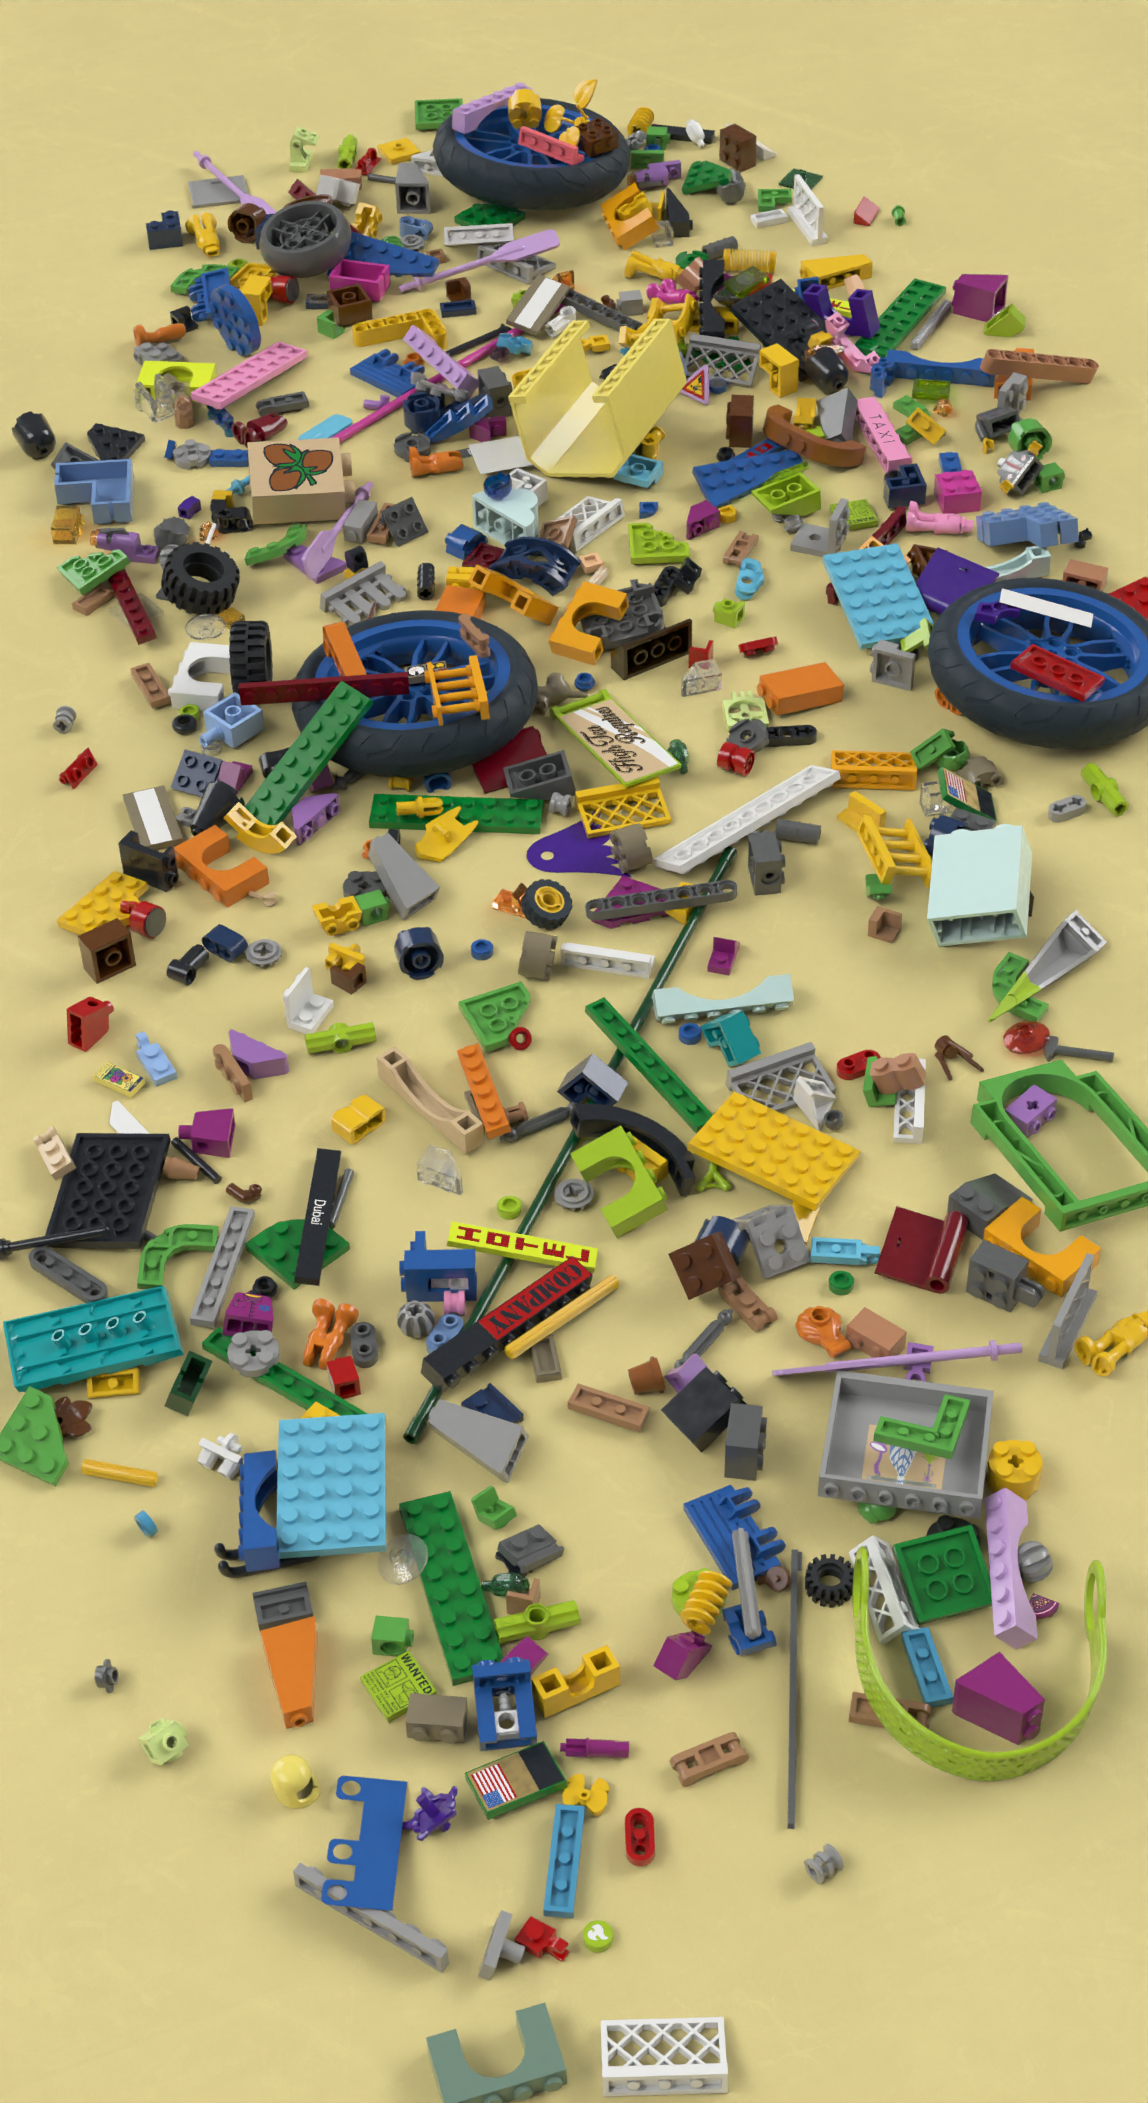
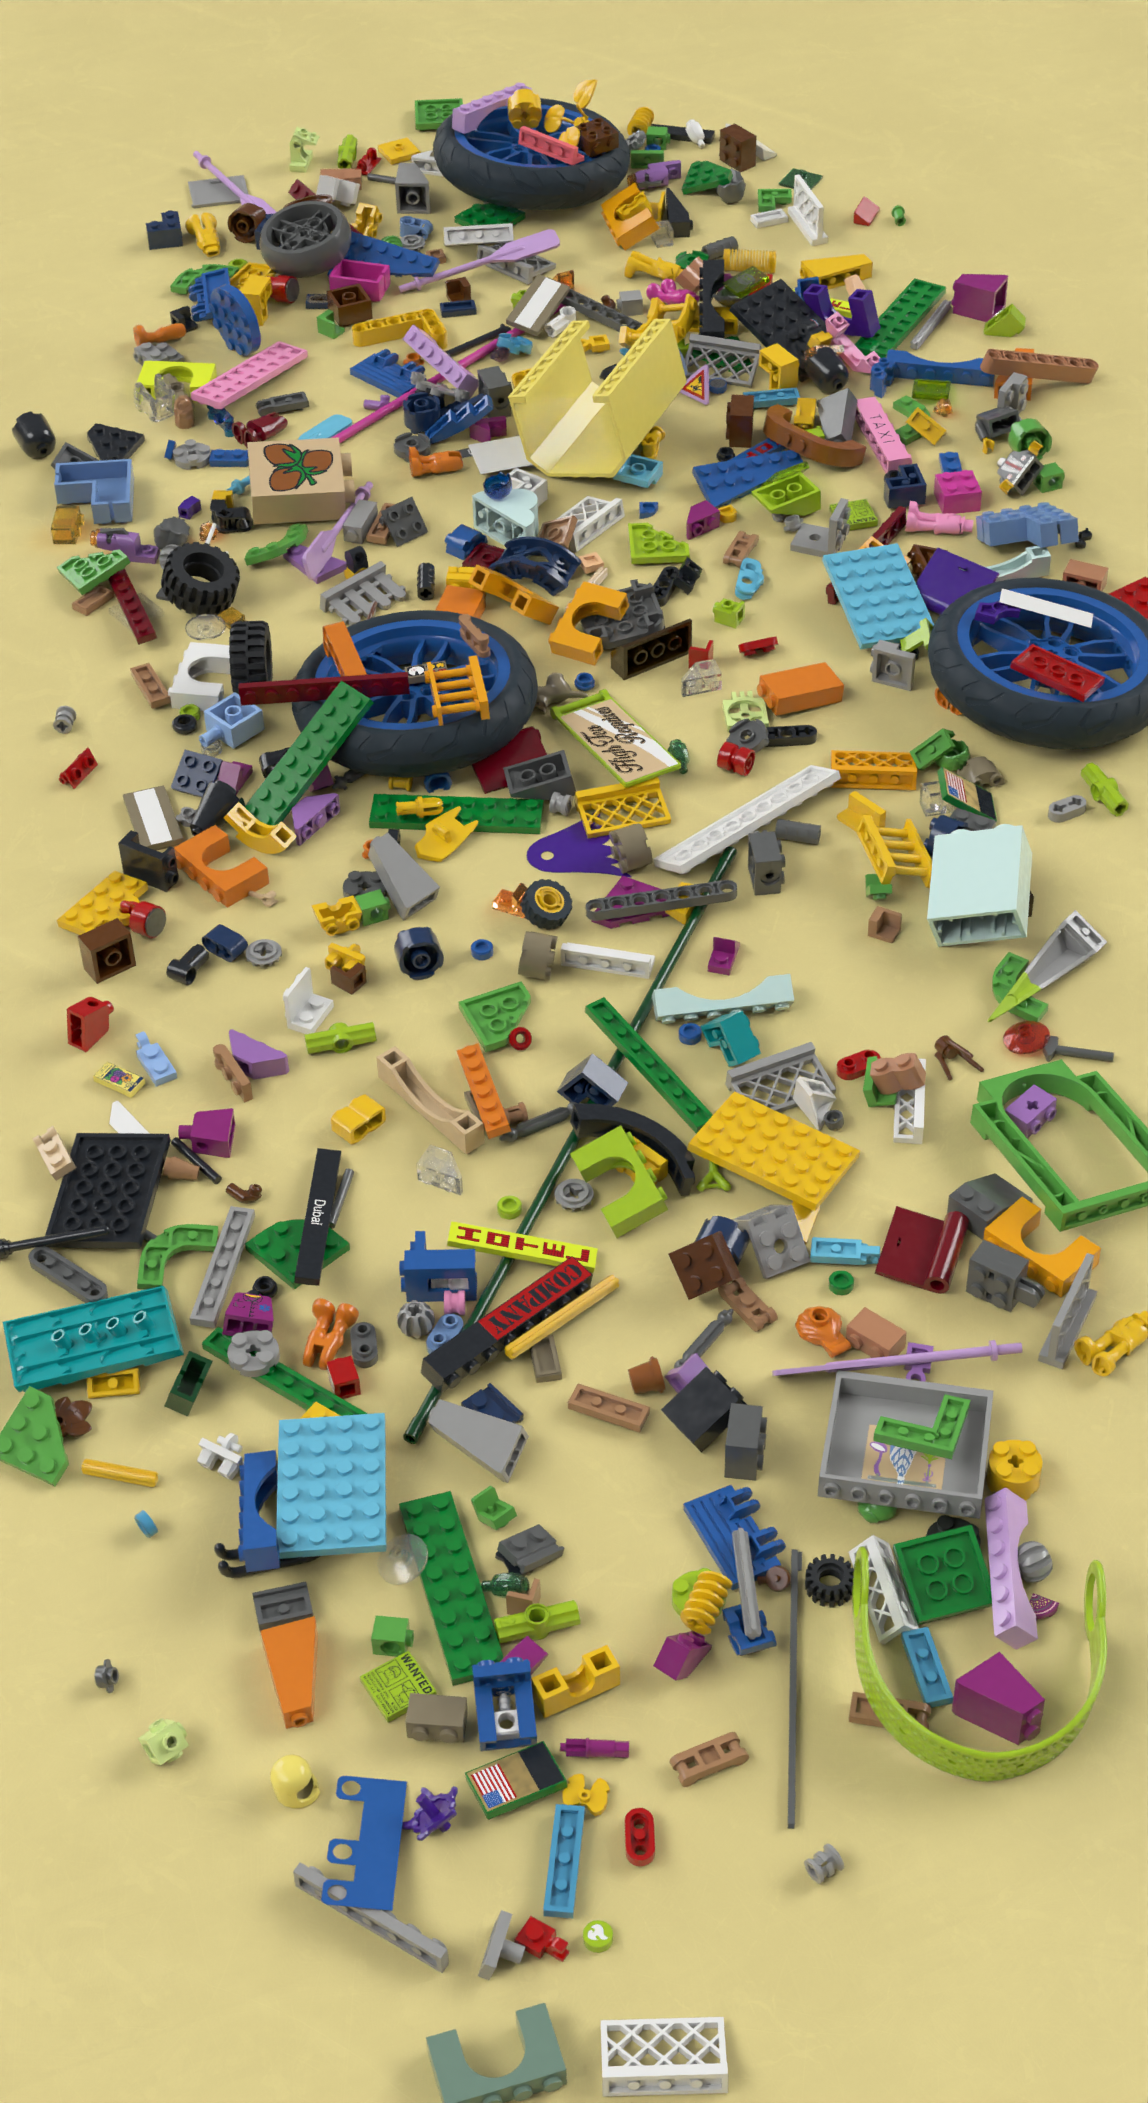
none -> dark azure plate [743,387,800,409]

